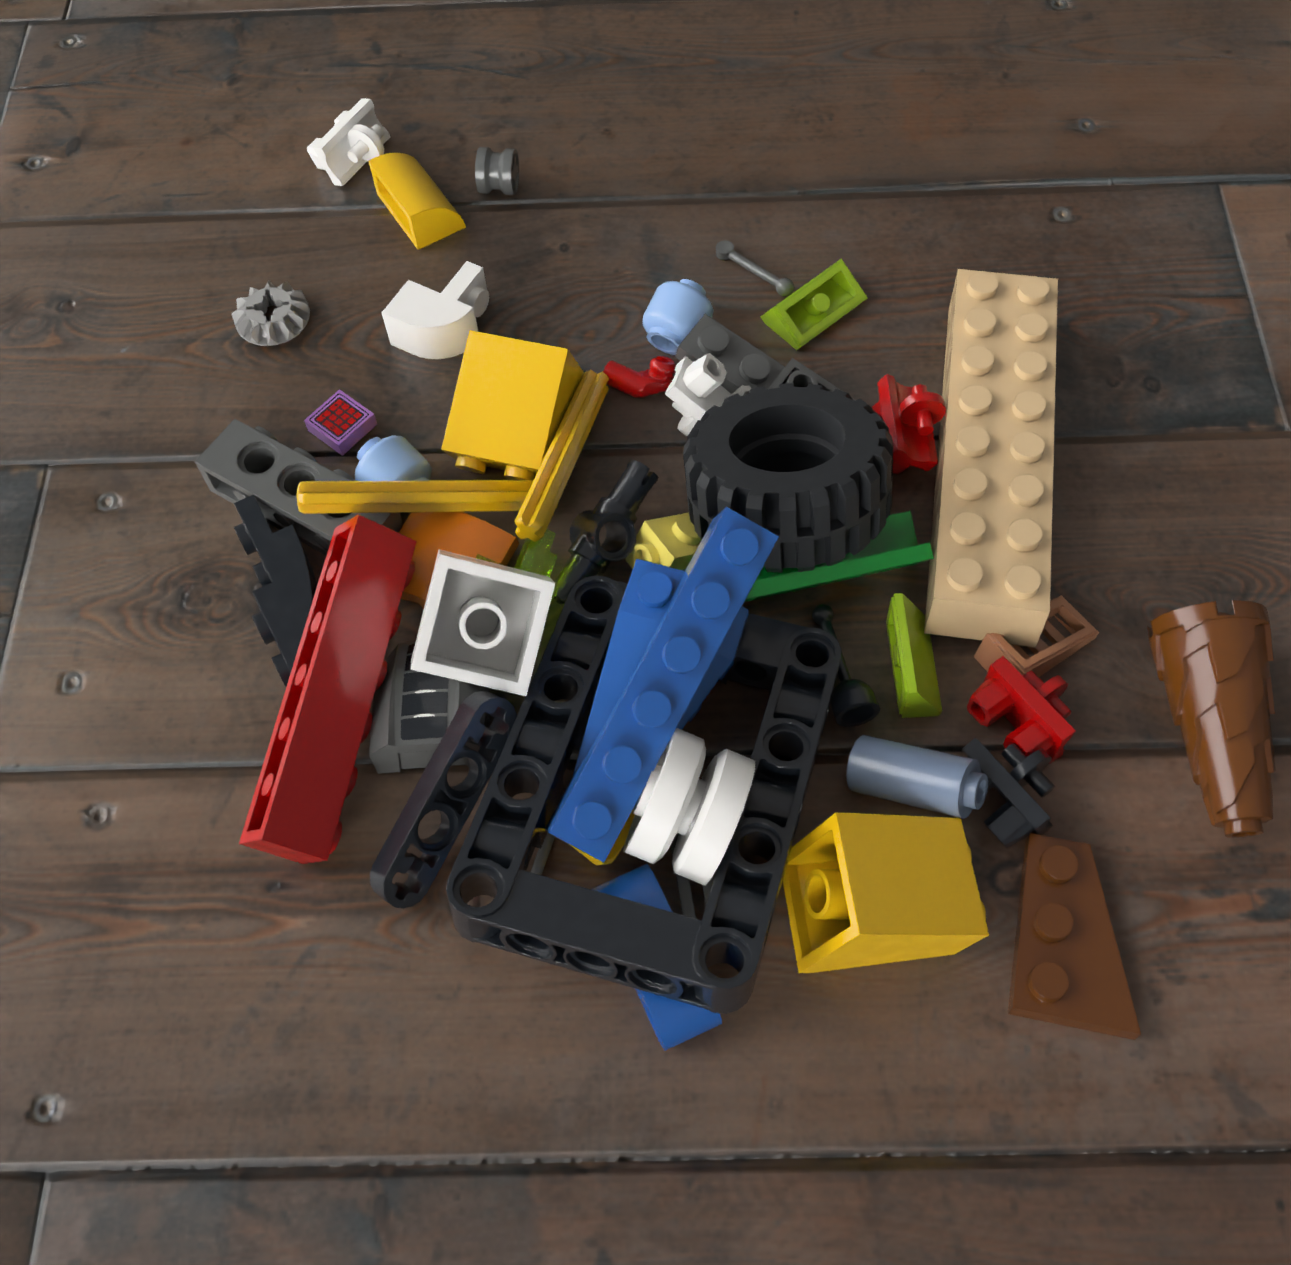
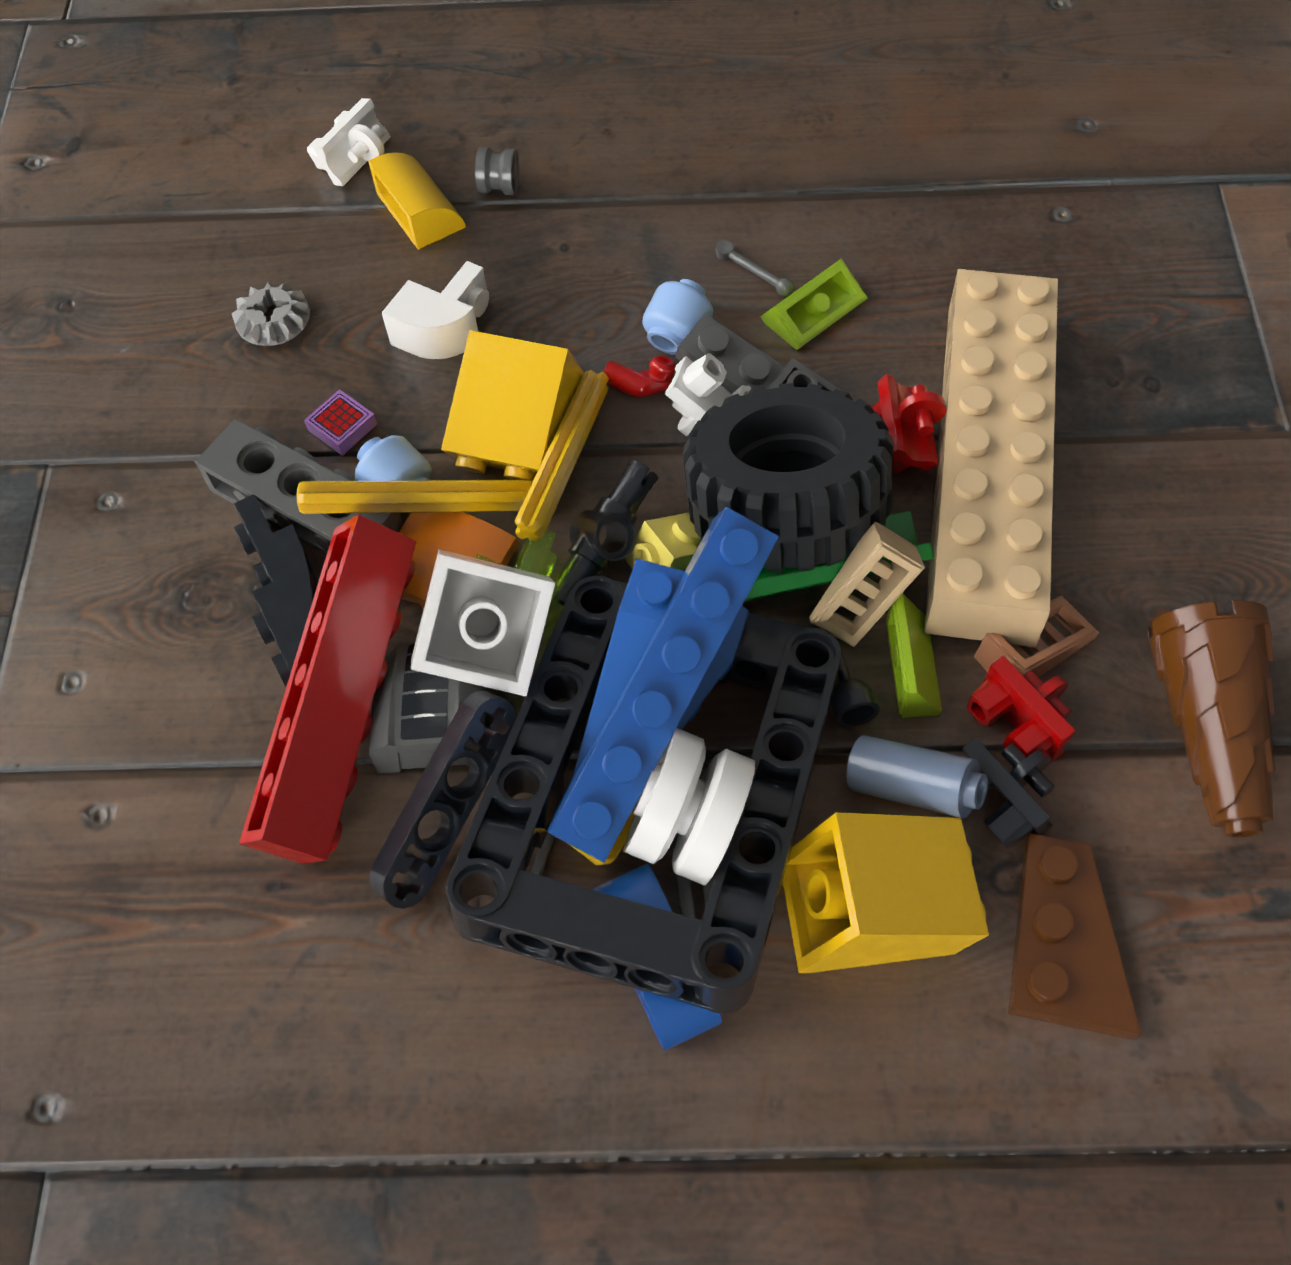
none -> tan slope [809,522,925,647]

